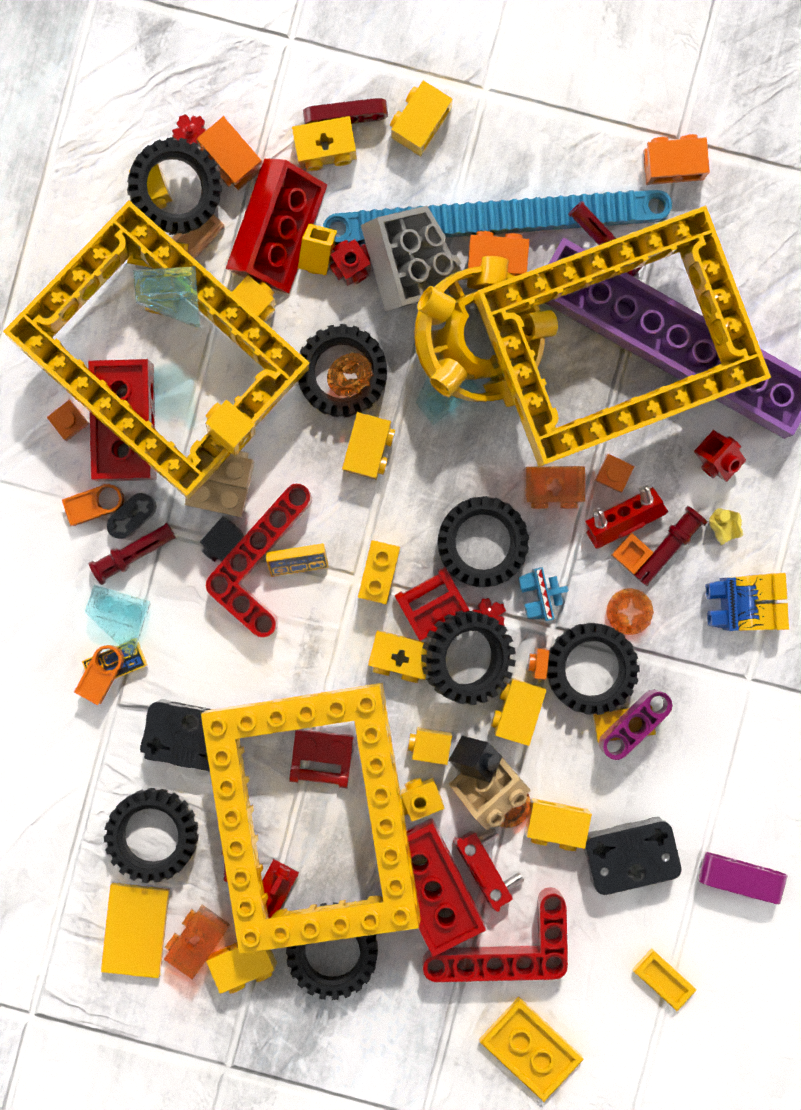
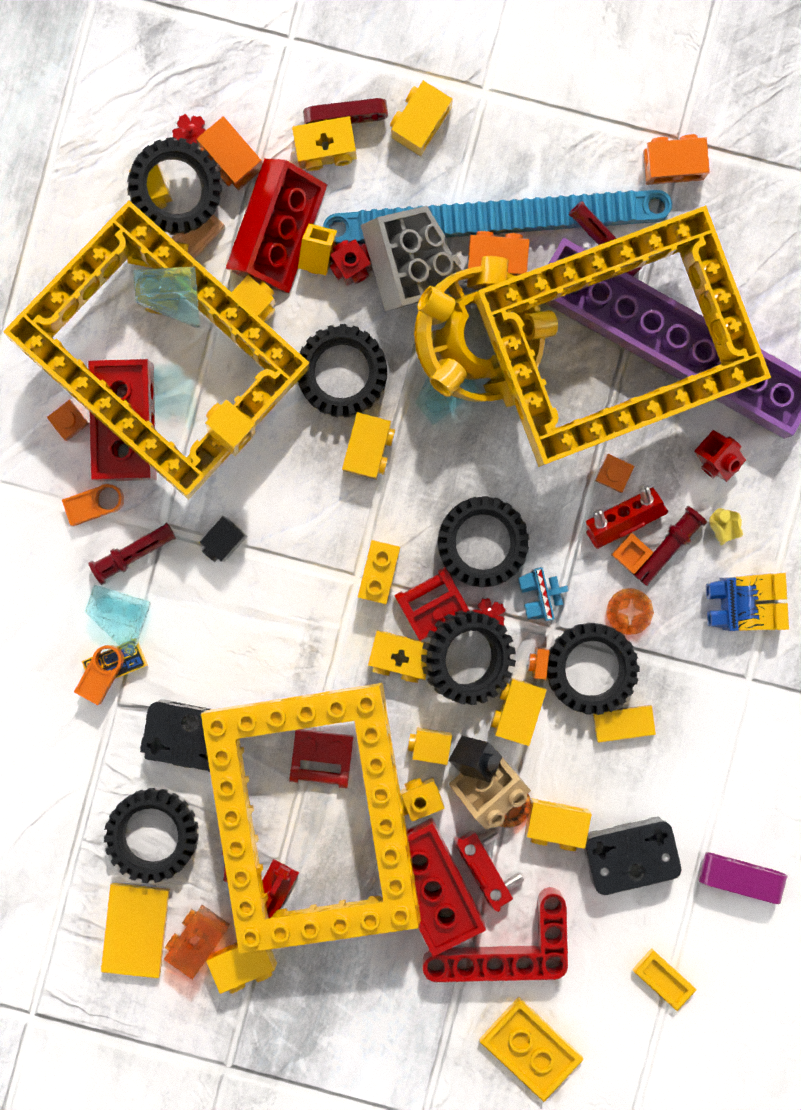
black beam [106,493,157,539] -> none
tan plate [184,451,255,518] -> none
red beam [205,483,312,638] -> none
tile [266,543,329,577] -> none
black tyre [286,902,378,1000] -> none
clear orange gear [327,353,374,398] -> none
clear orange brick [524,466,585,509] -> none
magenta beam [599,689,673,760] -> none

